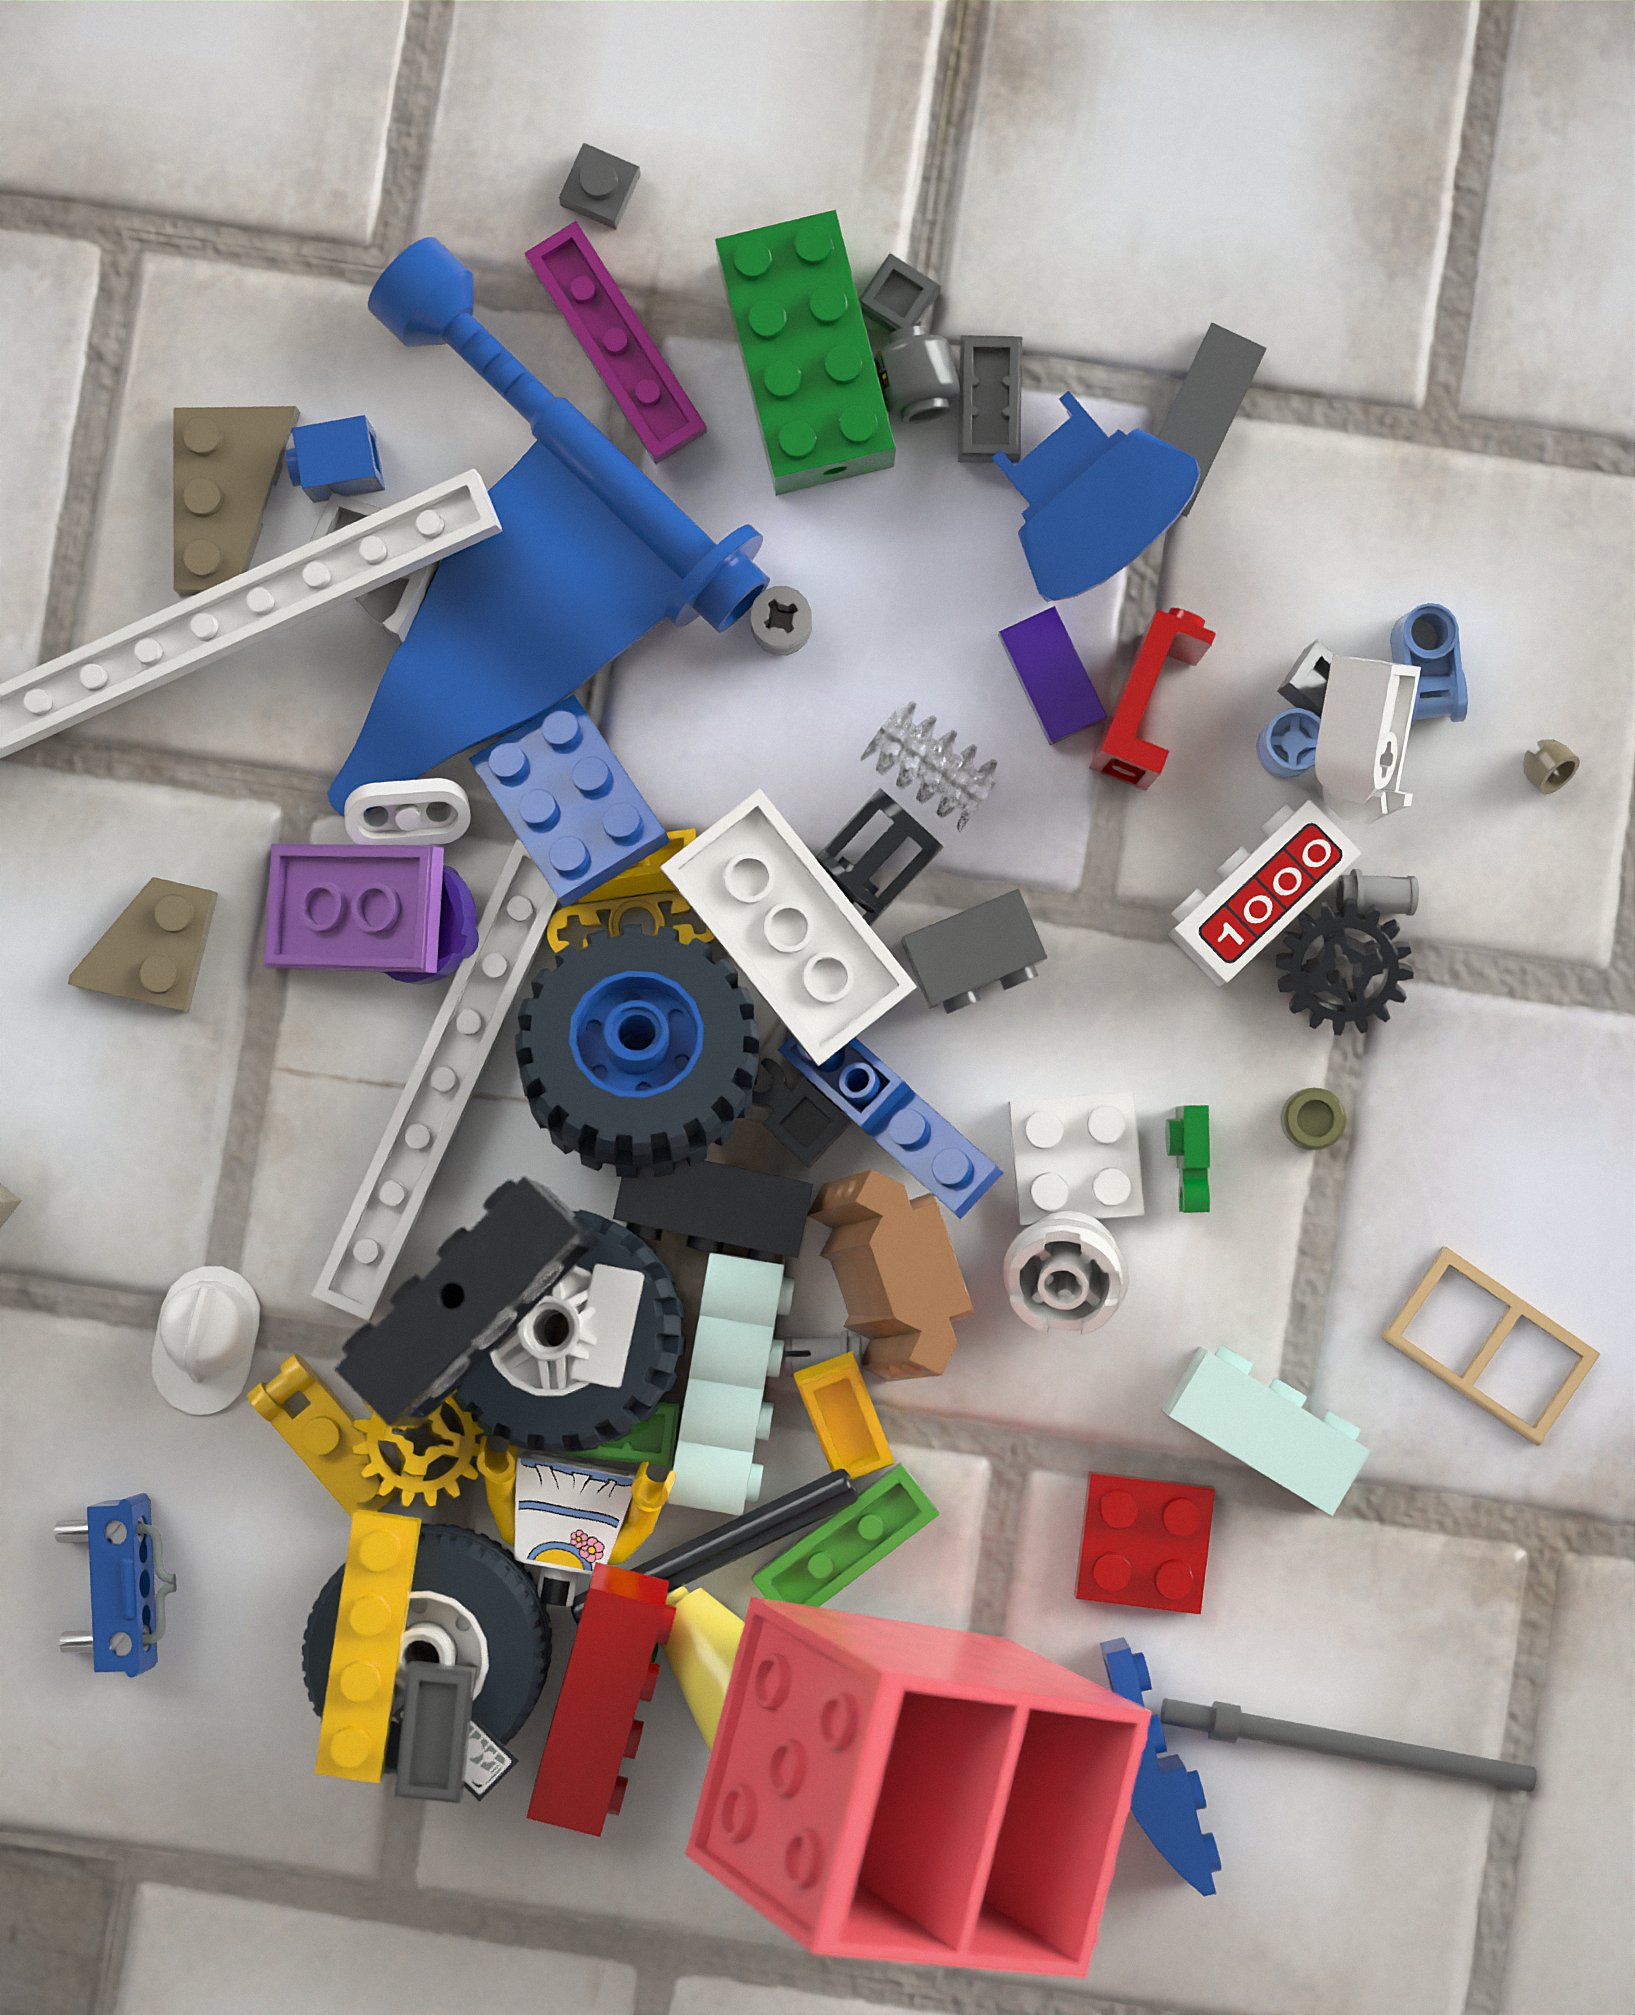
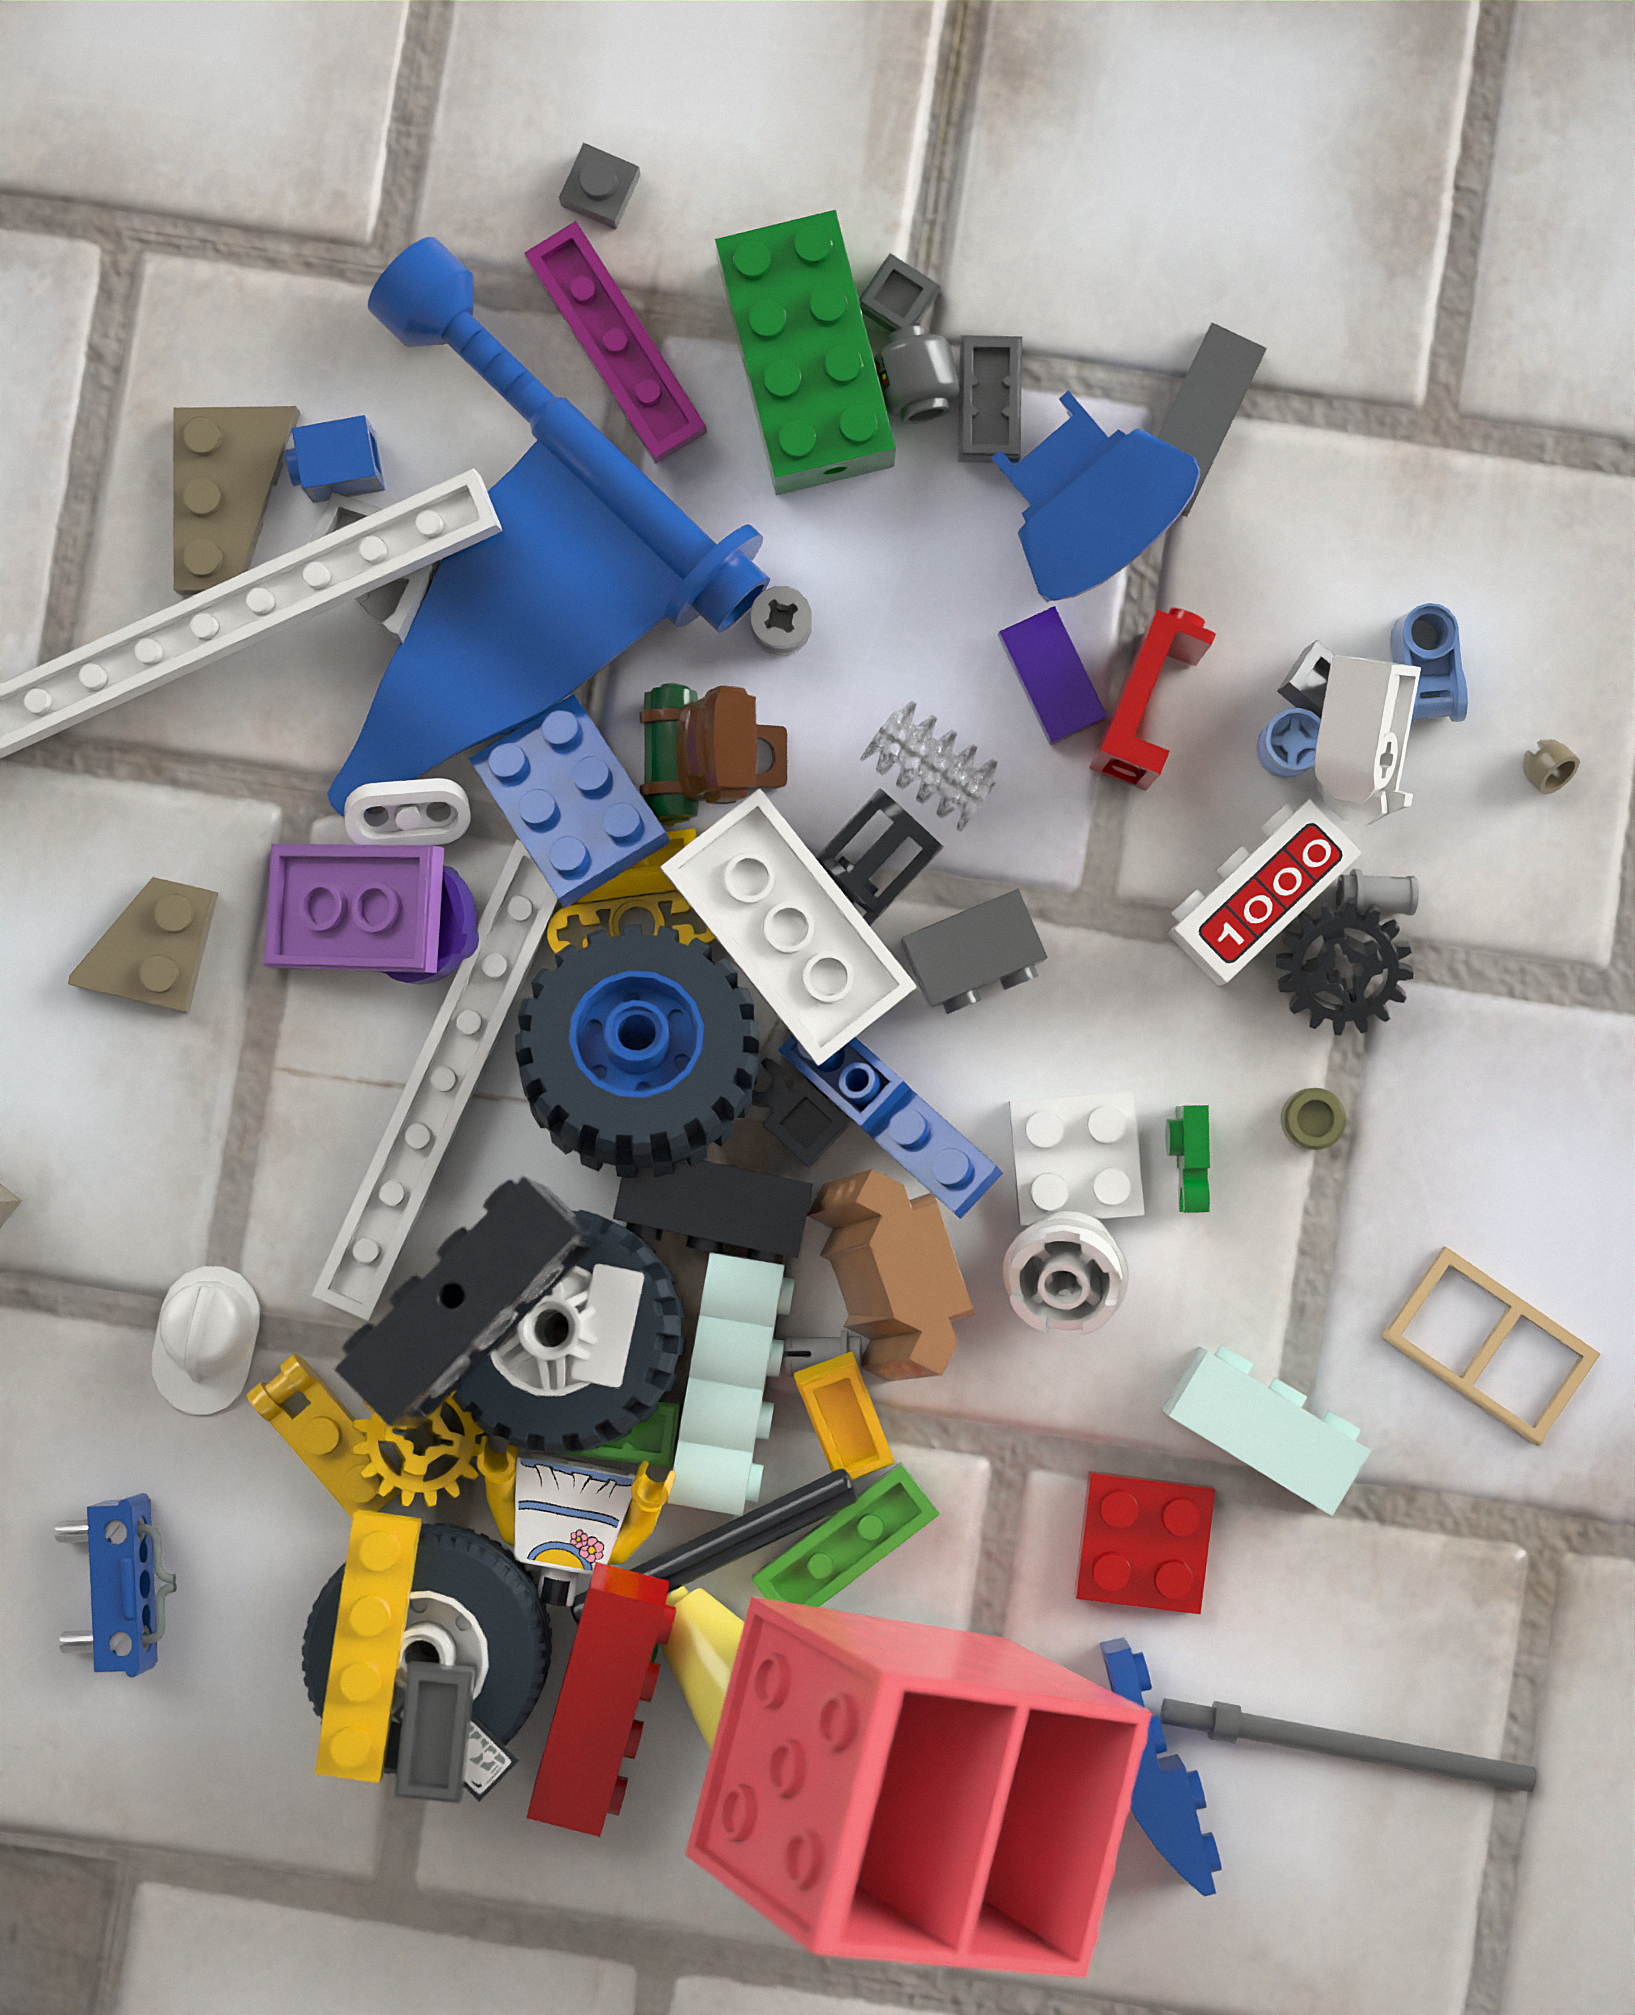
none -> reddish brown piece [639,683,787,826]

